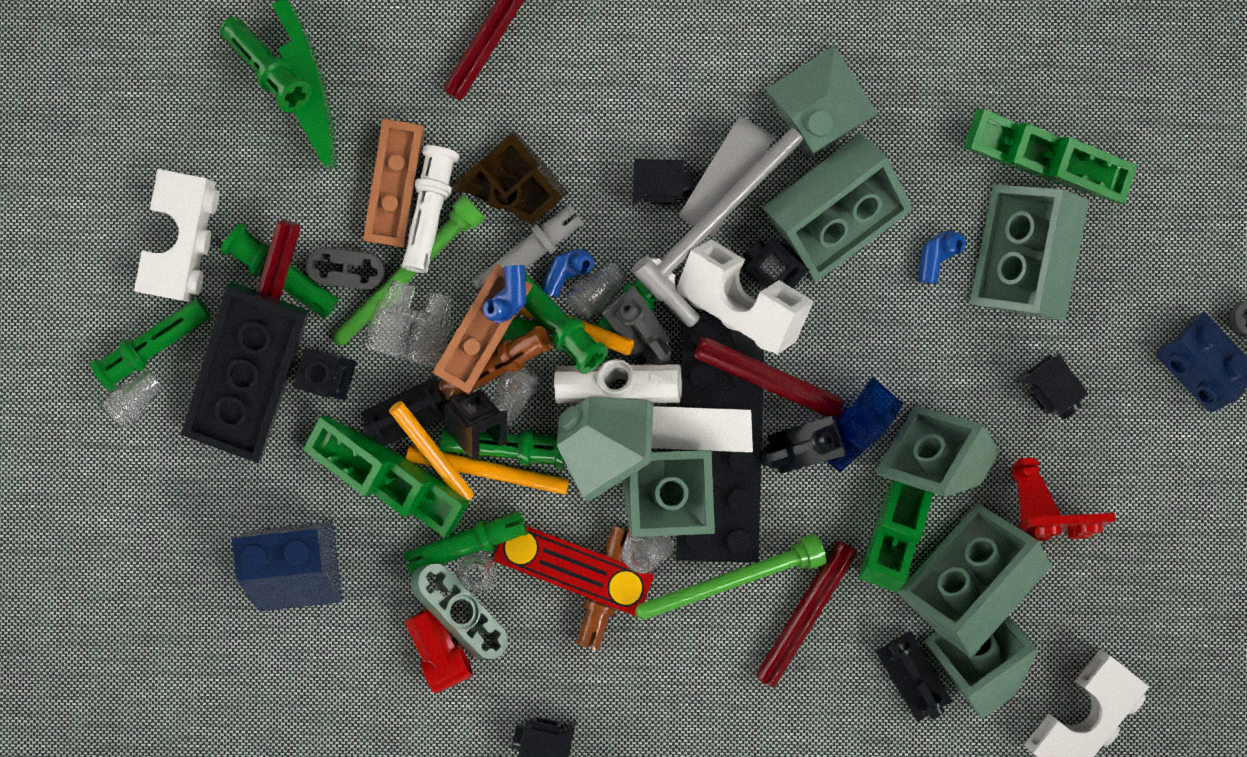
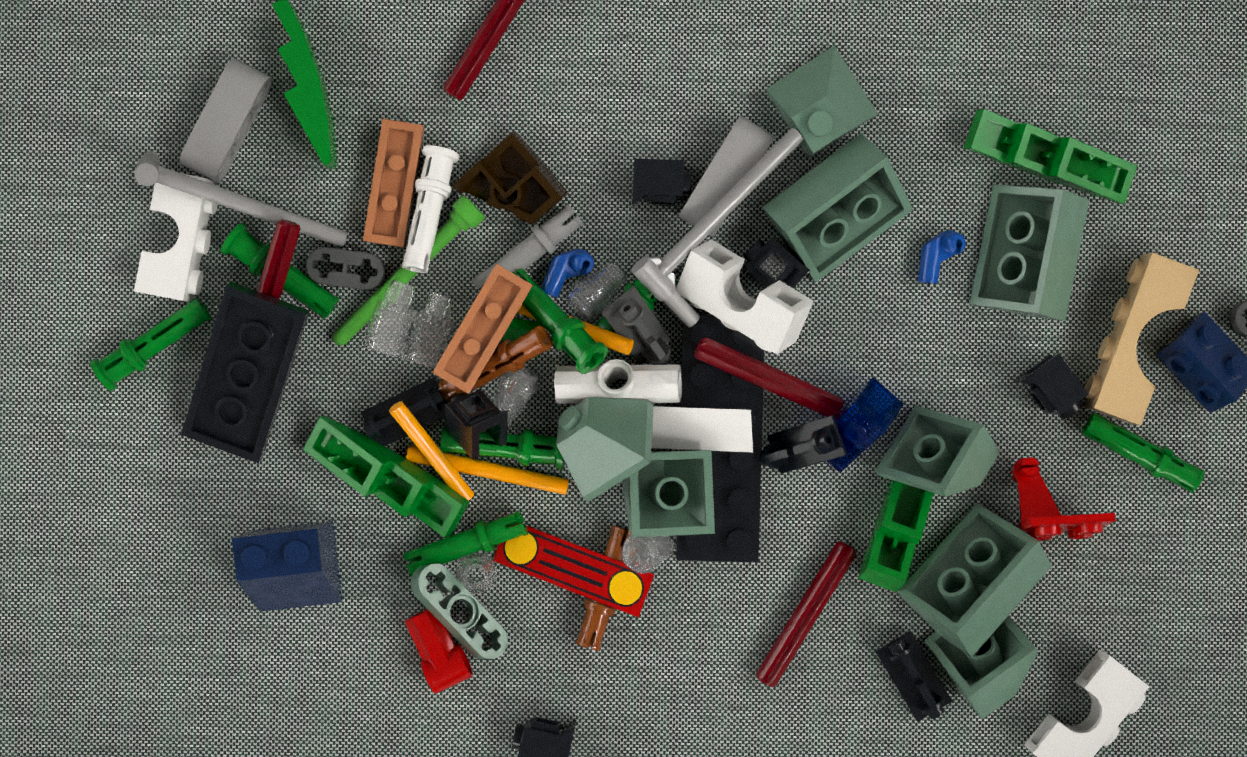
clear cone [100,369,164,428] -> none
green pin [219,16,312,113] -> none
black window [293,348,357,400] -> none
blue arm [483,265,526,323] -> none
bright green piece [635,533,826,620] -> none
none -> light grey bar [134,151,348,247]
none -> light grey beam [180,58,272,183]
none -> green pin [1081,412,1205,493]
none -> tan arch [1084,252,1199,426]

